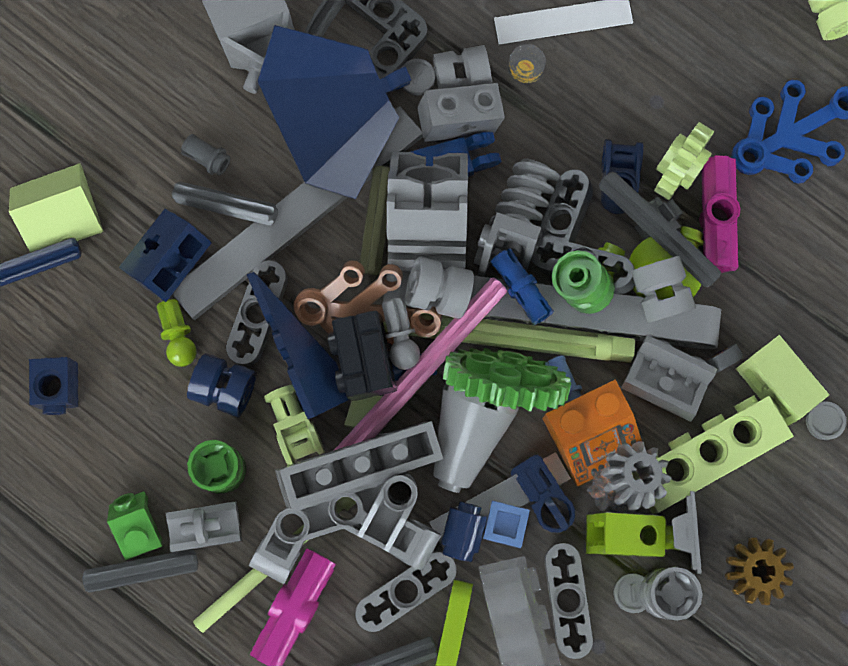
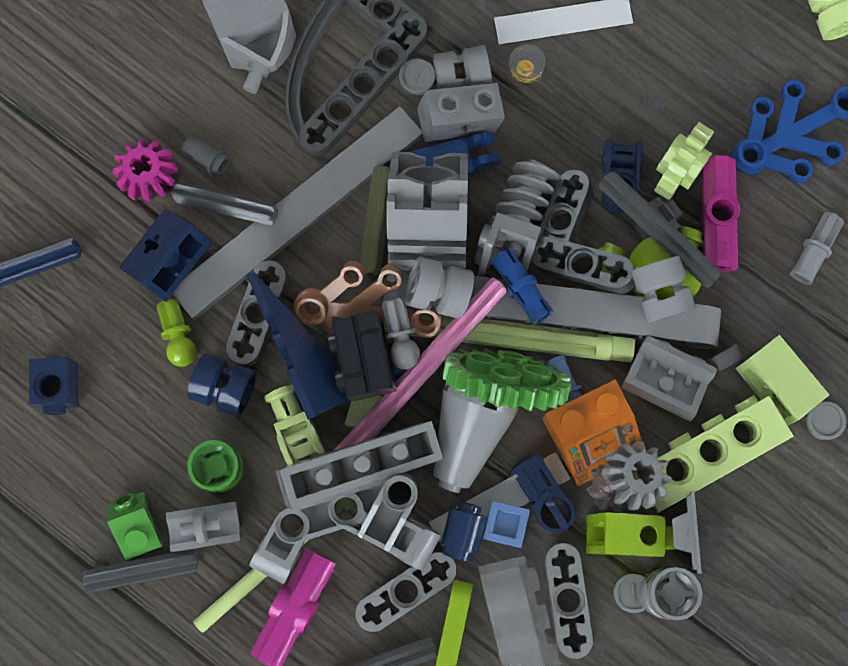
yellowish green slope [9,163,104,253] -> none
dark blue panel [258,25,412,200] -> none
bright green wheel [552,250,615,314] -> none
pearl gold gear [725,538,794,605] -> none
none -> dark pink gear [112,138,178,203]
none -> light grey axle [790,212,844,285]

